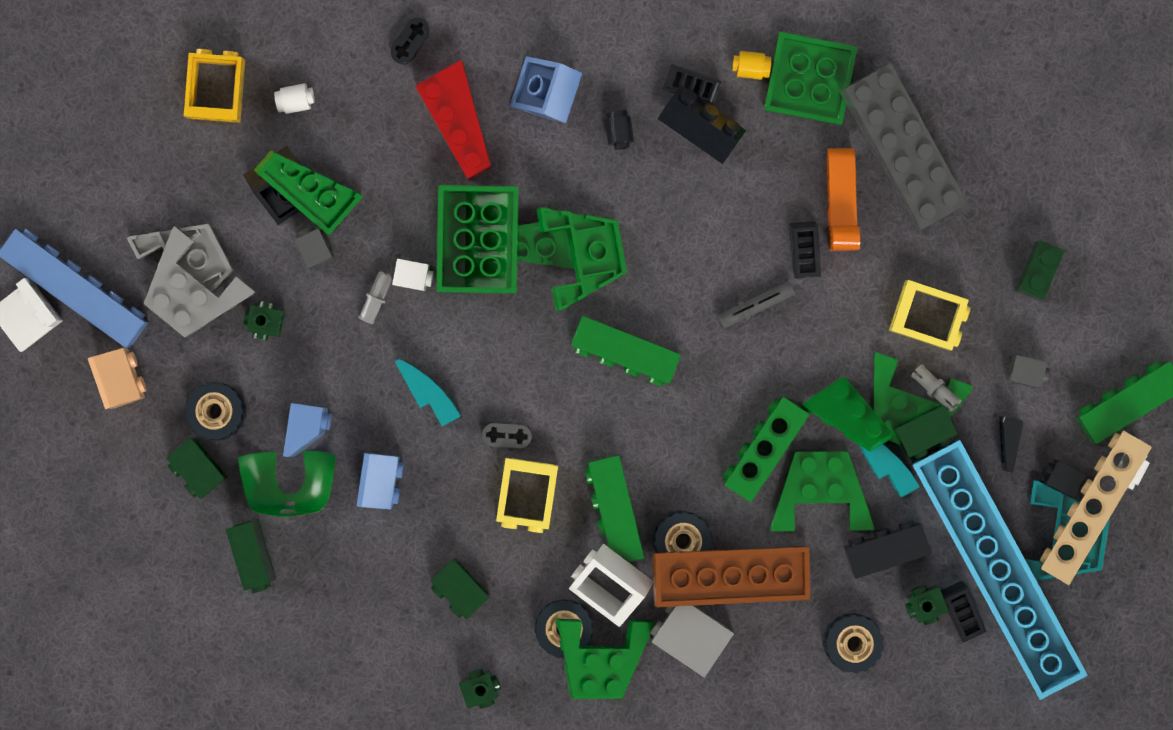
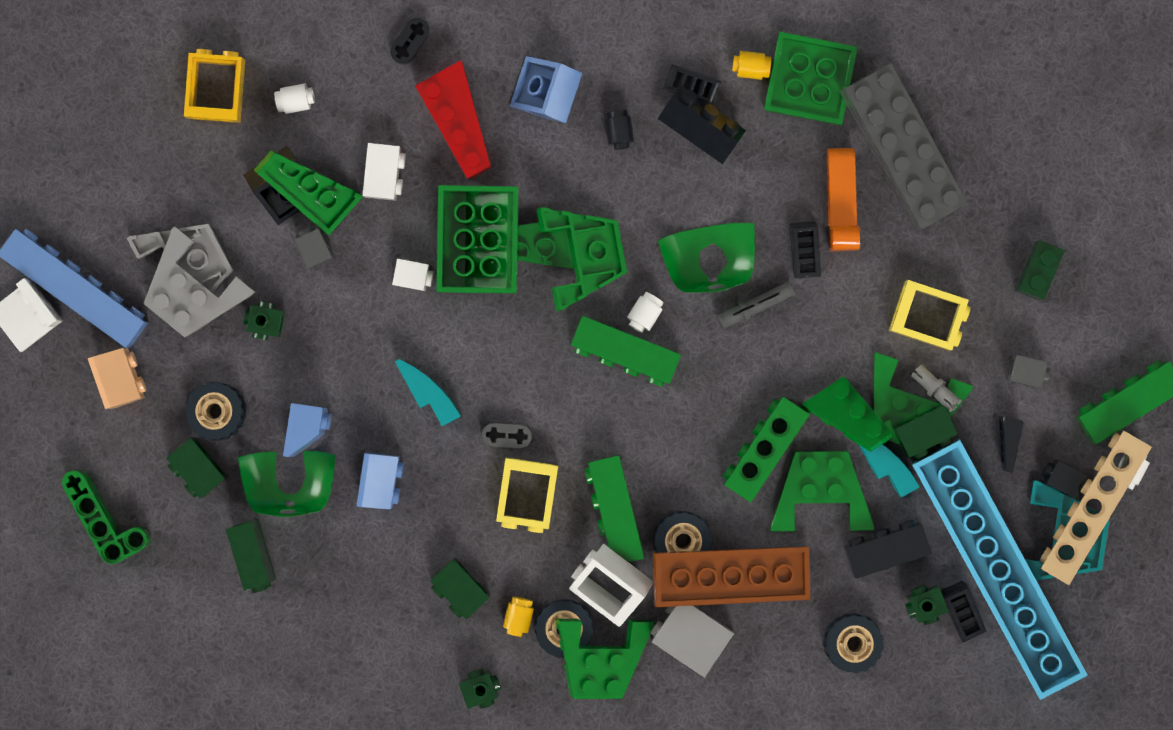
light grey axle [358,271,393,324] -> none
none -> green beam [62,470,151,564]
none -> white brick [362,143,406,201]
none -> yellow brick [503,596,534,637]
none -> white brick [627,292,663,333]
none -> green piece [658,223,755,293]

